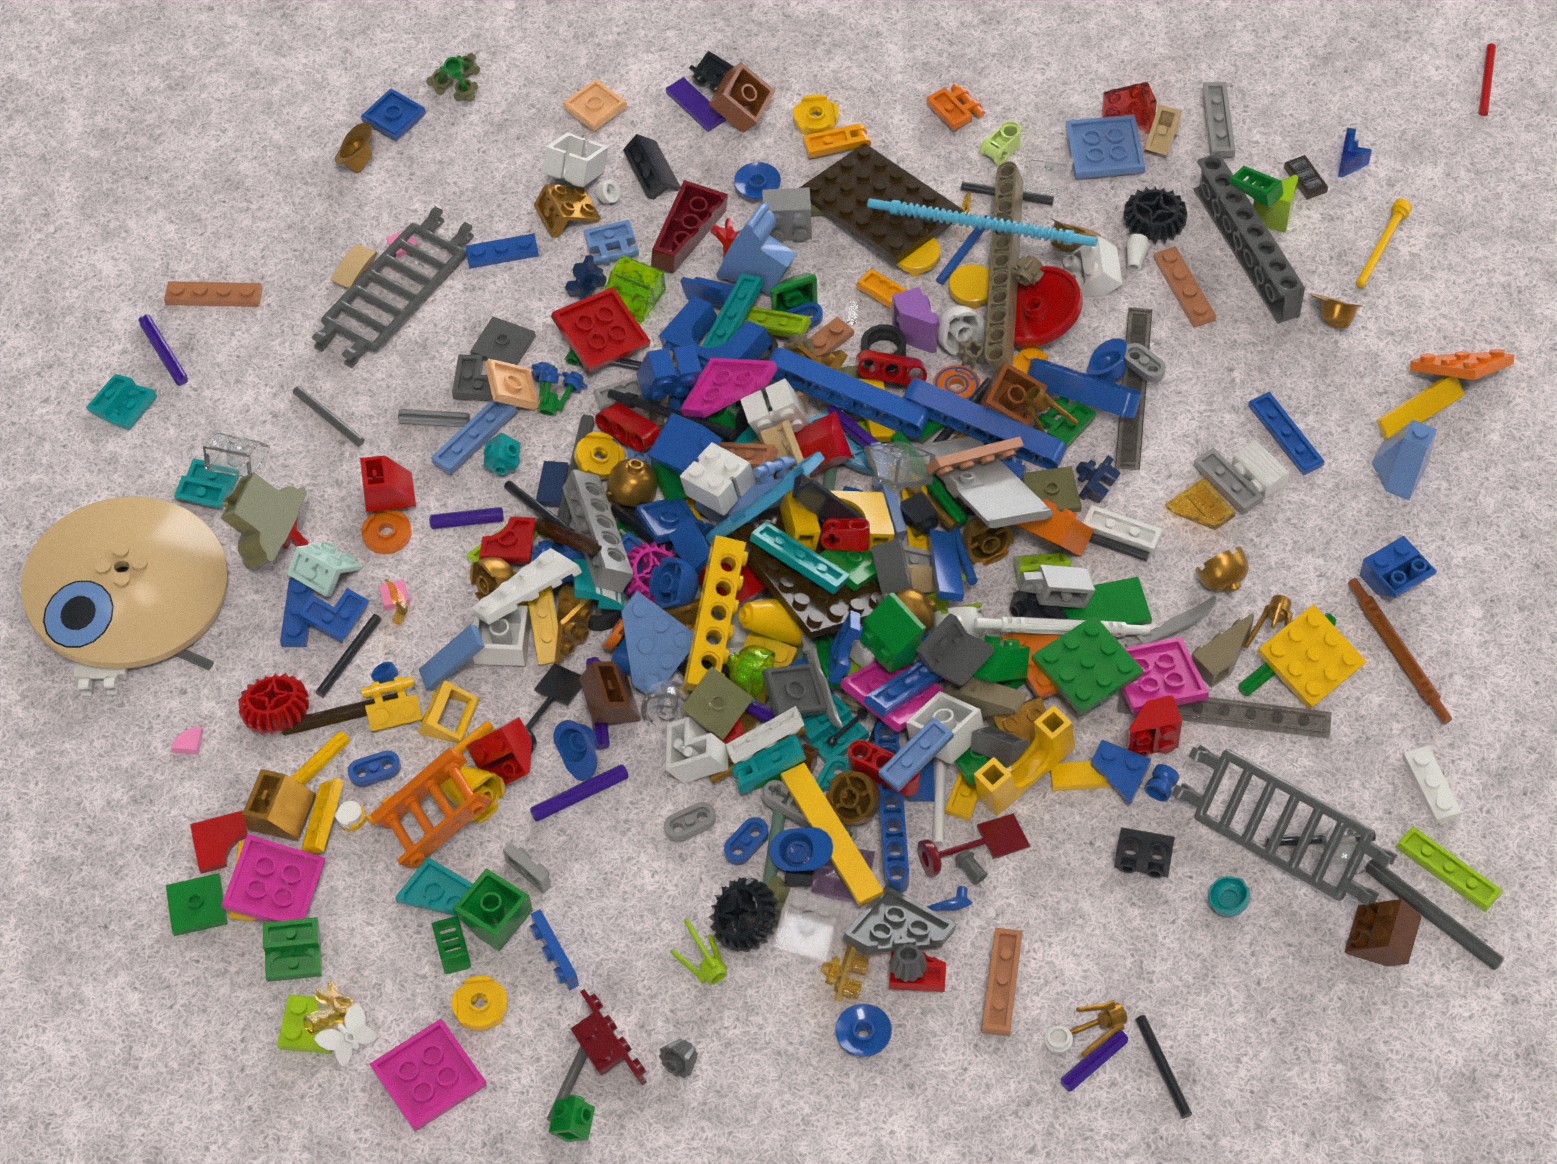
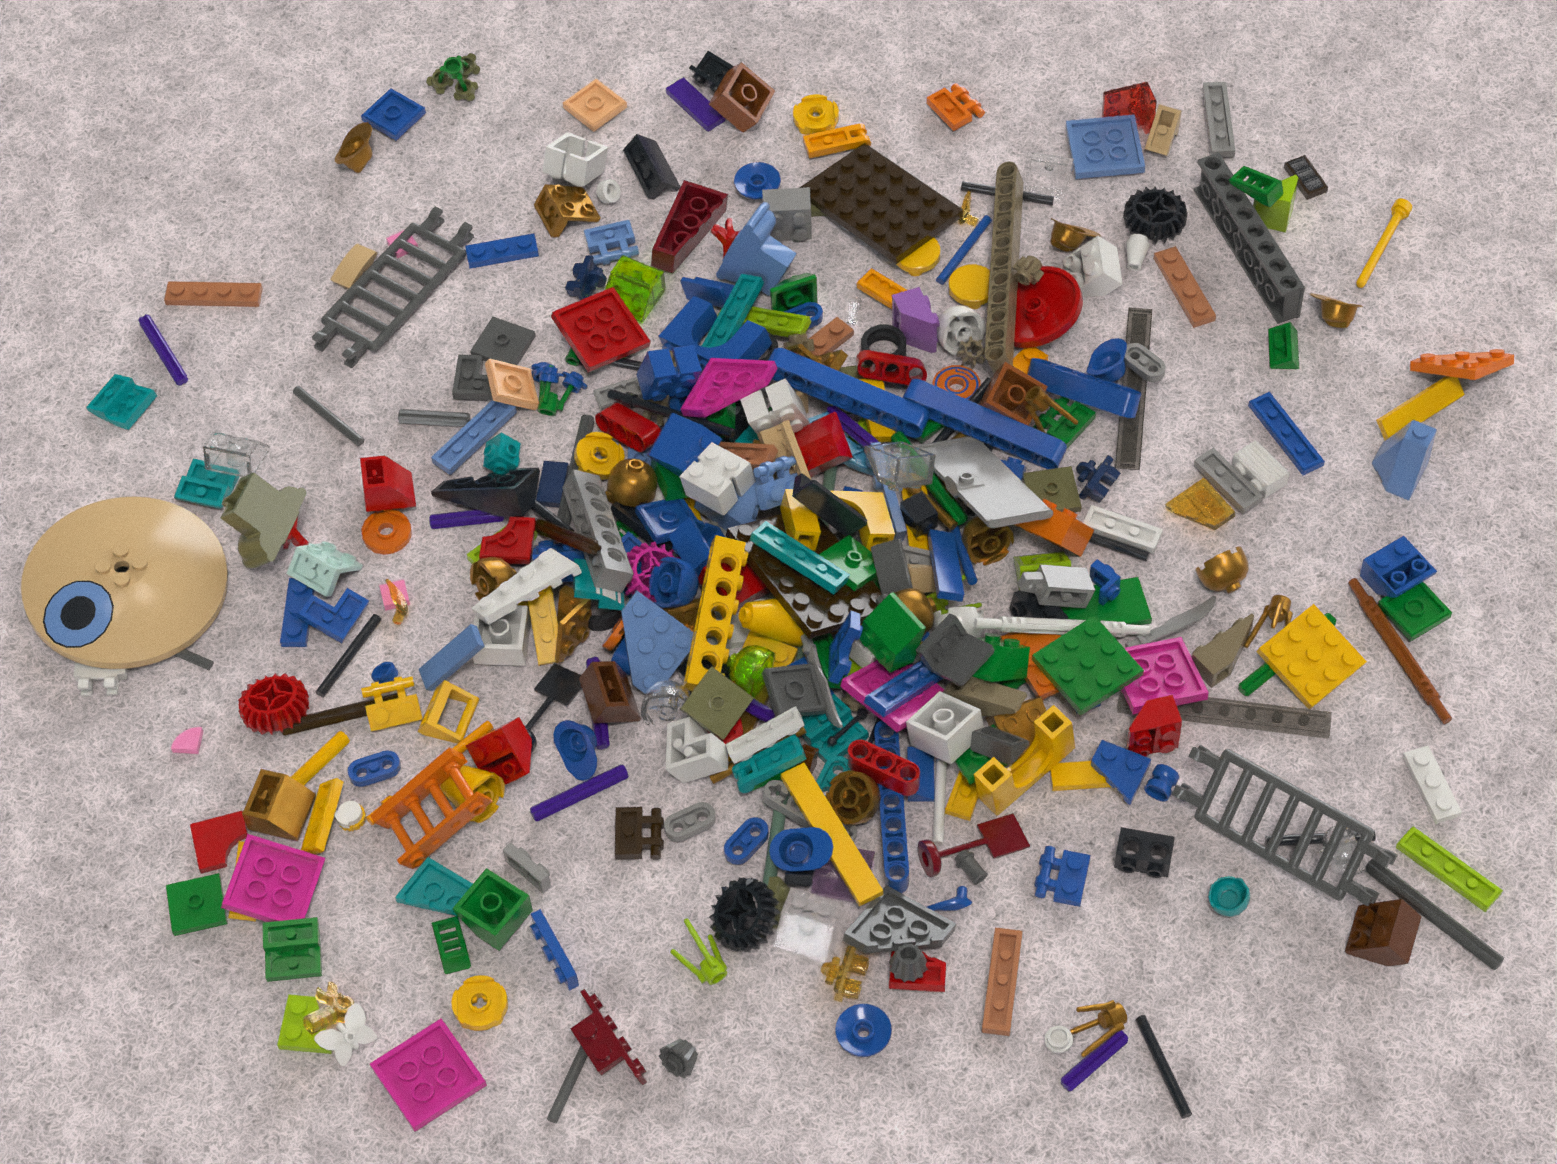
green brick [549,1095,595,1142] -> none
dark azure tile [705,452,825,545] -> none
red piece [820,517,870,552] -> none
medium azure hose [867,198,1098,247] -> none
medium blue tile [878,717,954,792] -> none
nougat plate [926,436,1024,476] -> none
yellowish green piece [979,121,1021,165] -> none
clear blue slope [1338,127,1372,178] -> none
red bar [1479,43,1496,116] -> none
none -> black wedge [431,467,540,517]
none -> dark brown plate [615,807,664,860]
none -> blue plate [1034,846,1091,907]
none -> blue bracket [1090,559,1121,605]
none -> green slope [1268,322,1299,369]
none -> green plate [1378,582,1452,642]

